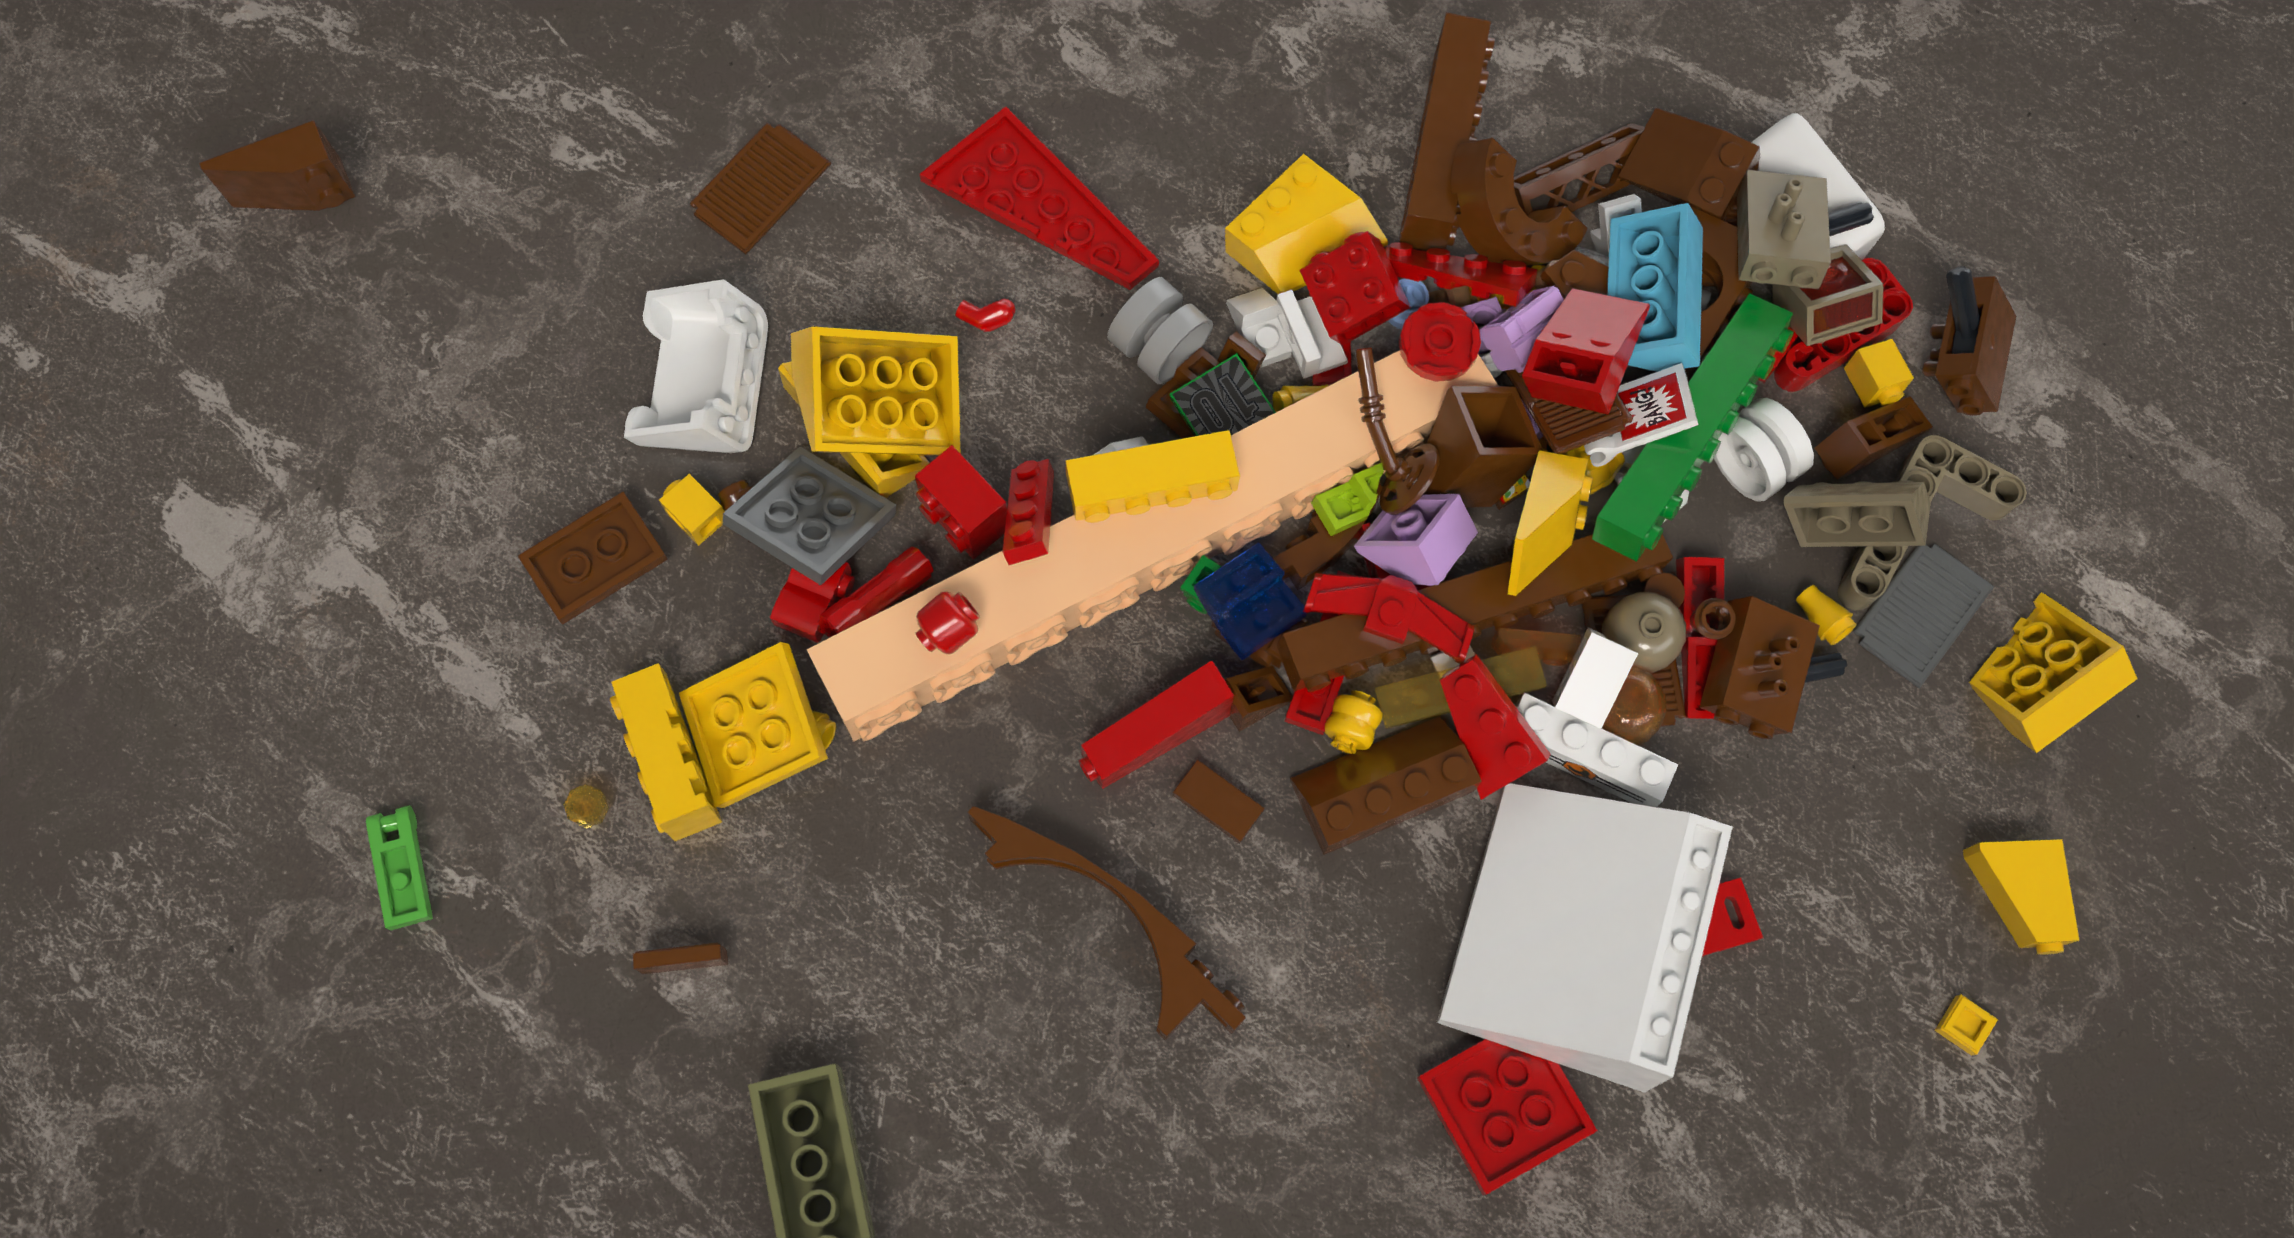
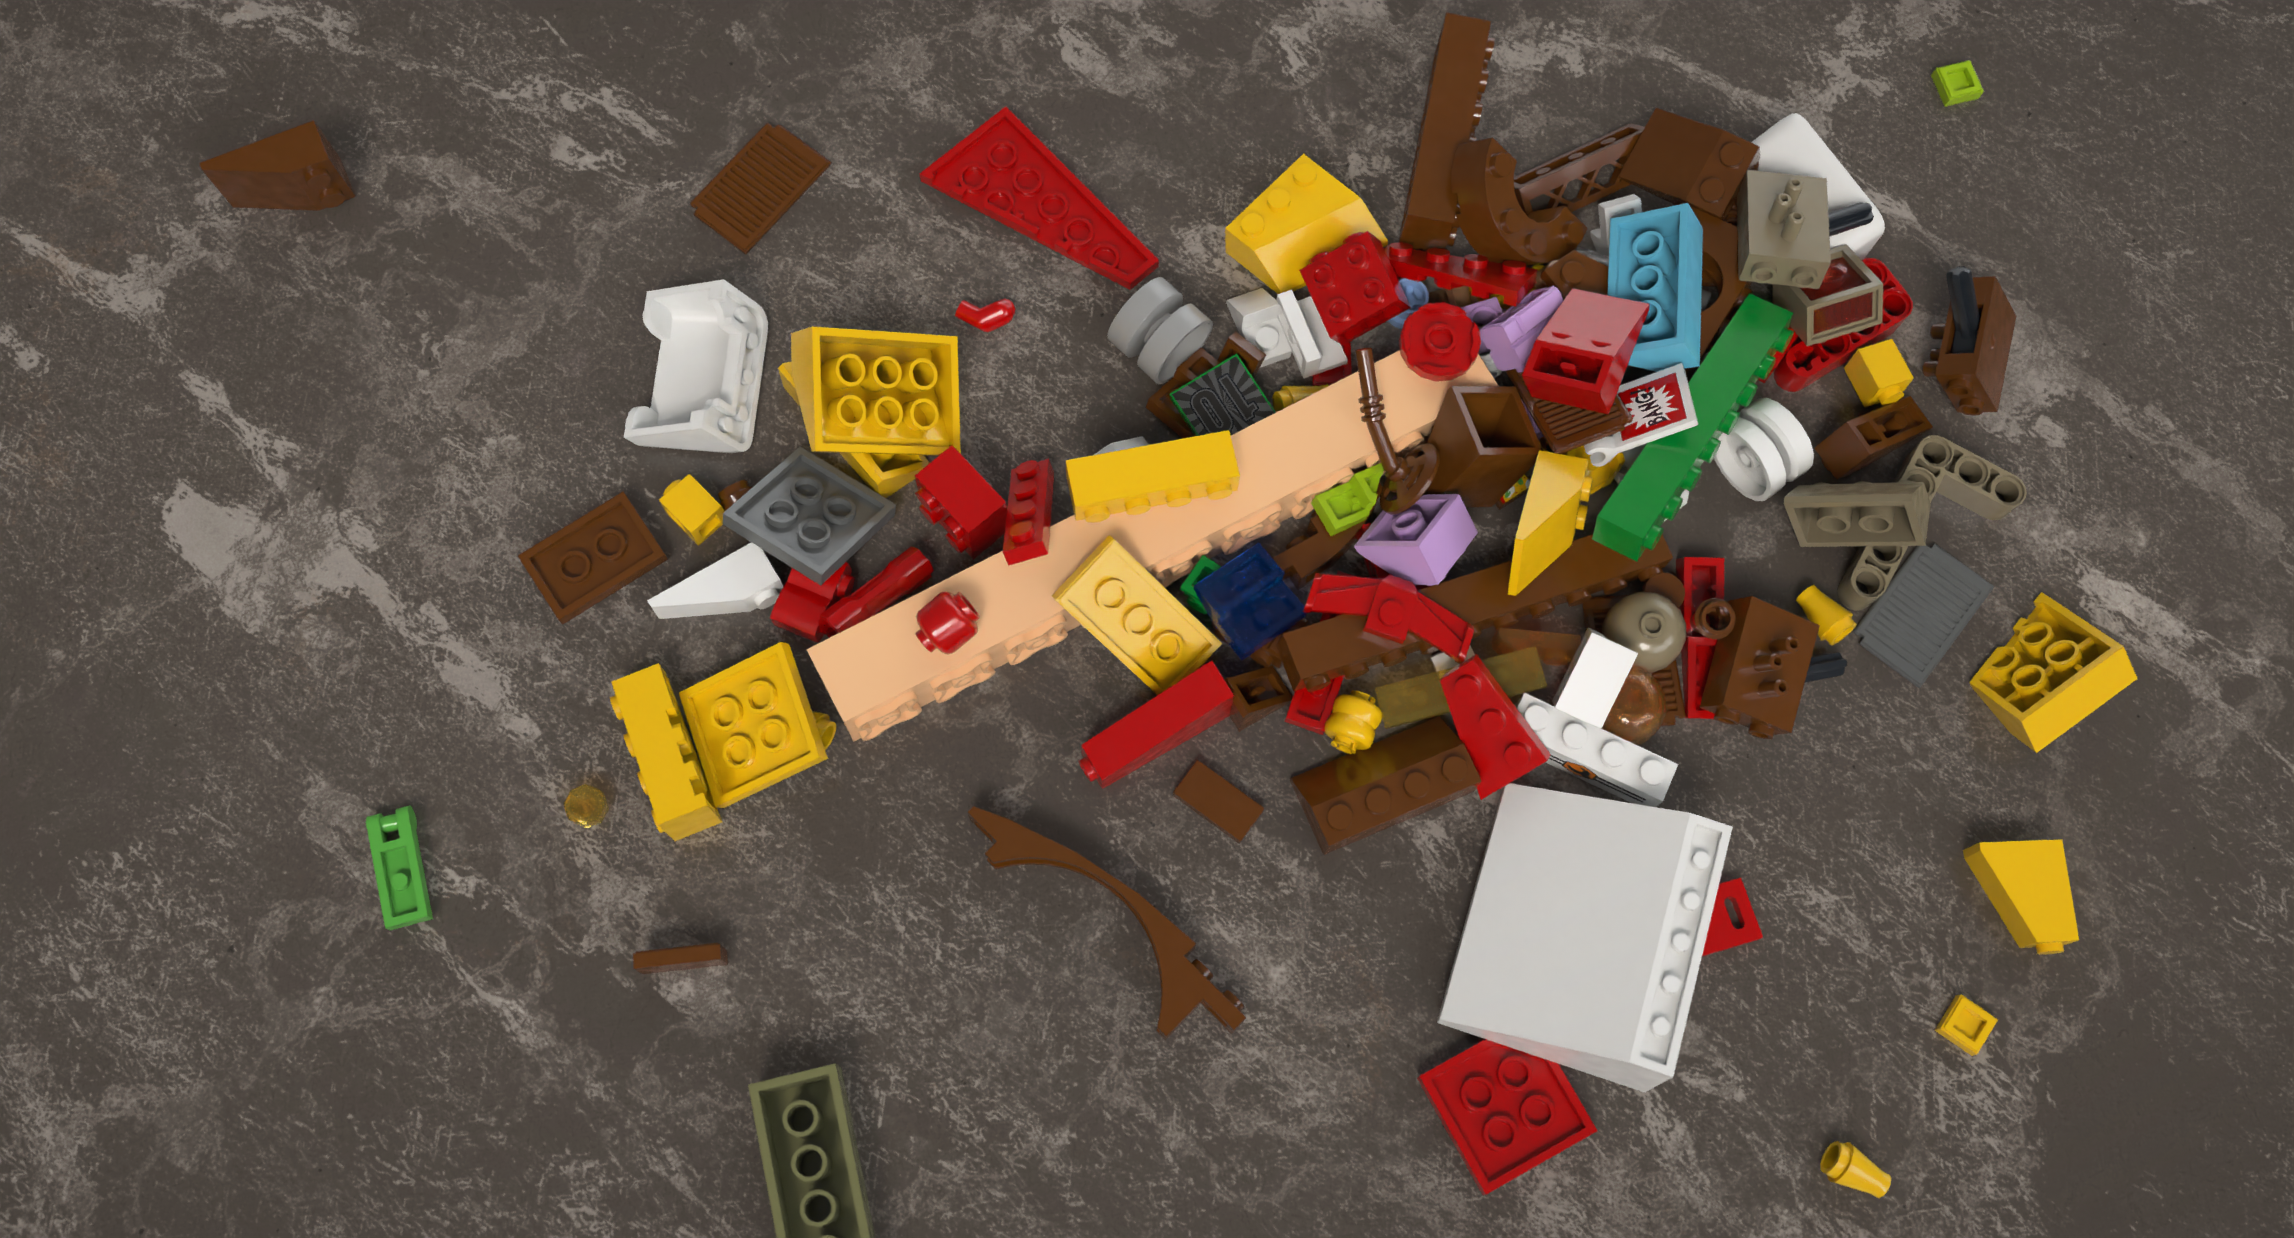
none -> white slope [647,542,783,619]
none -> yellow tile [1052,535,1222,695]
none -> yellow cone [1820,1141,1891,1198]
none -> lime tile [1931,60,1984,107]

